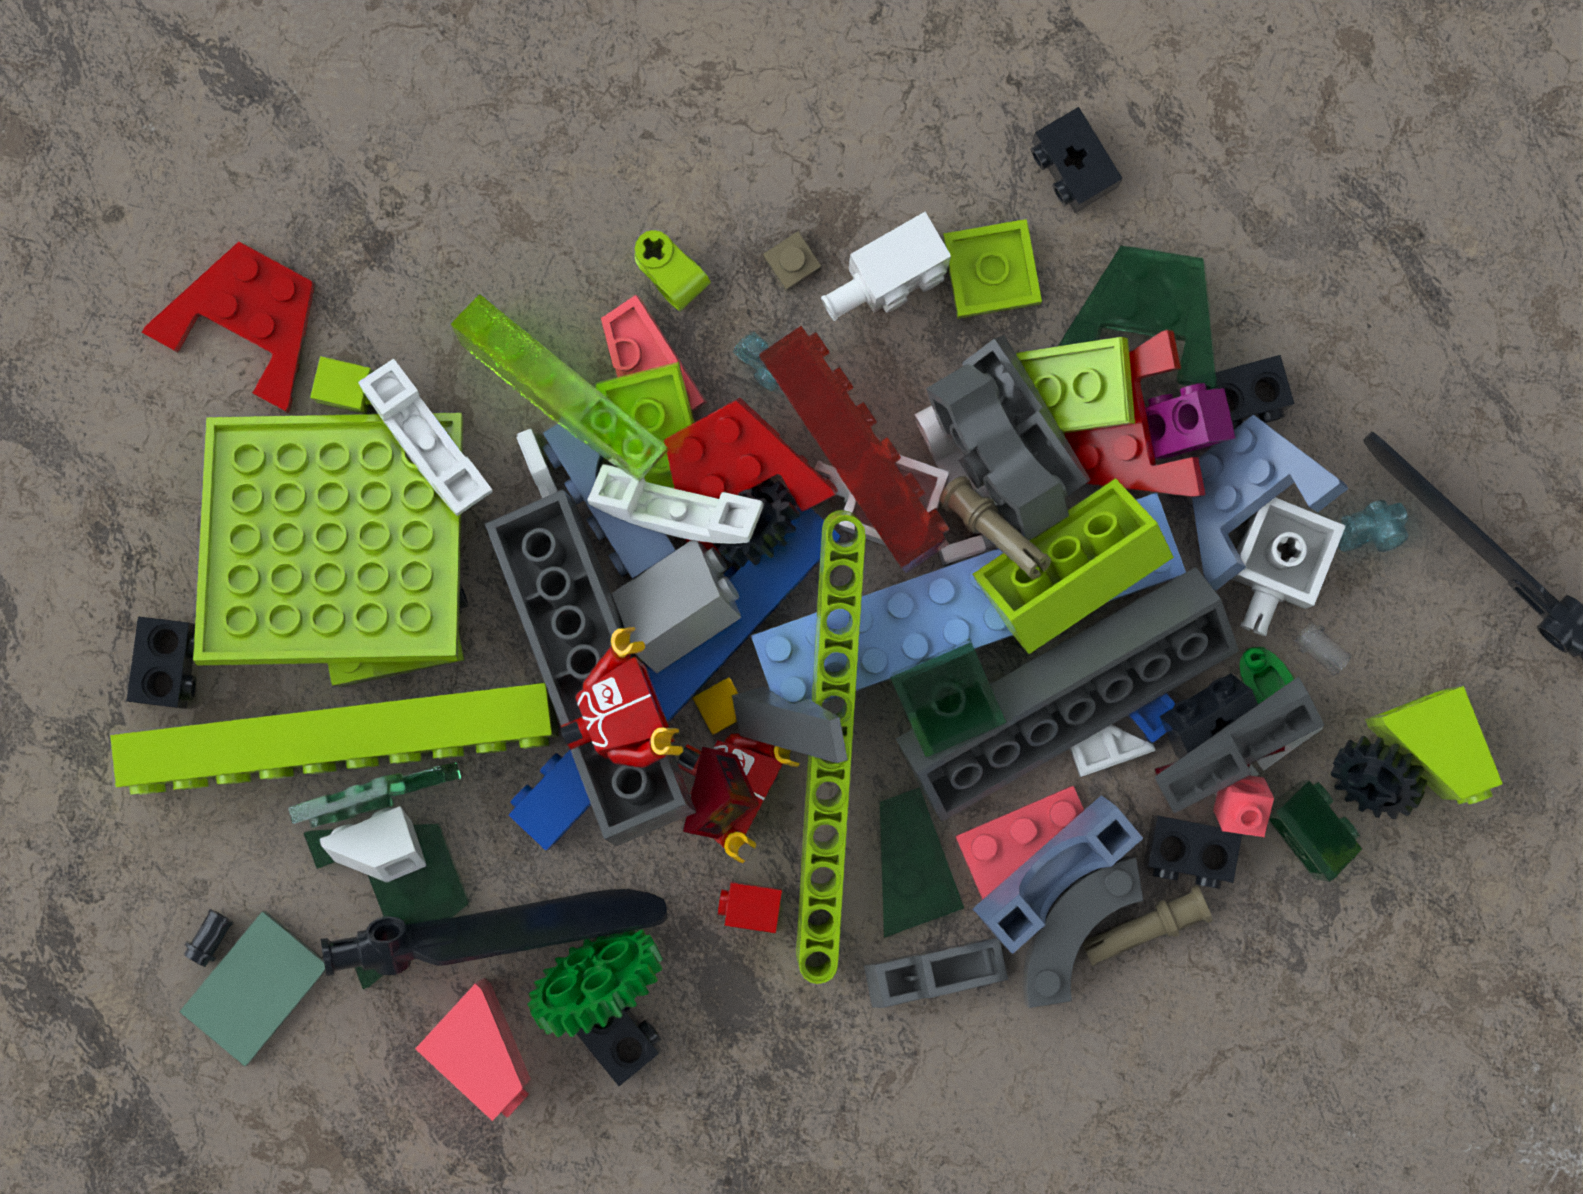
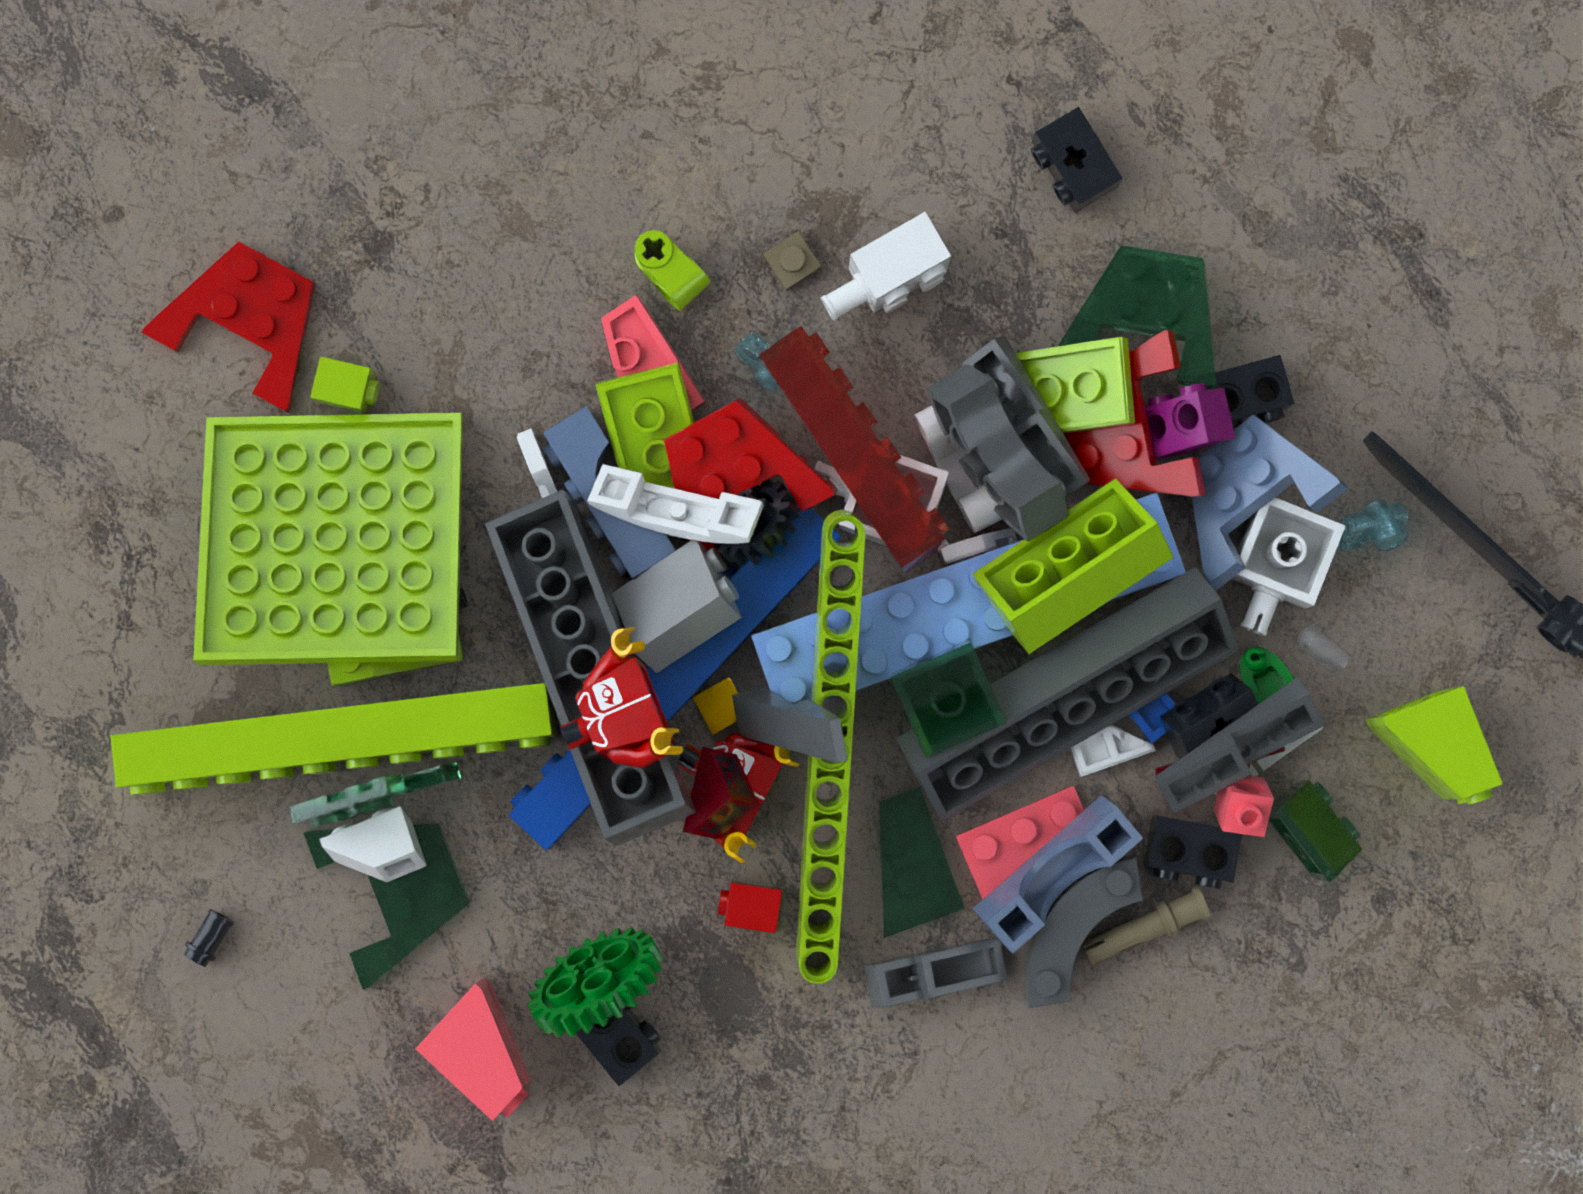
black brick [126,616,197,709] -> none
sand green tile [179,911,325,1067] -> none
black piece [321,889,668,976] -> none
white slope [358,359,493,516] -> none
clear neon green slope [450,294,669,482] -> none
dark tan pin [939,476,1051,579] -> none
lime plate [943,219,1042,319] -> none
black gear [1331,736,1427,819] -> none

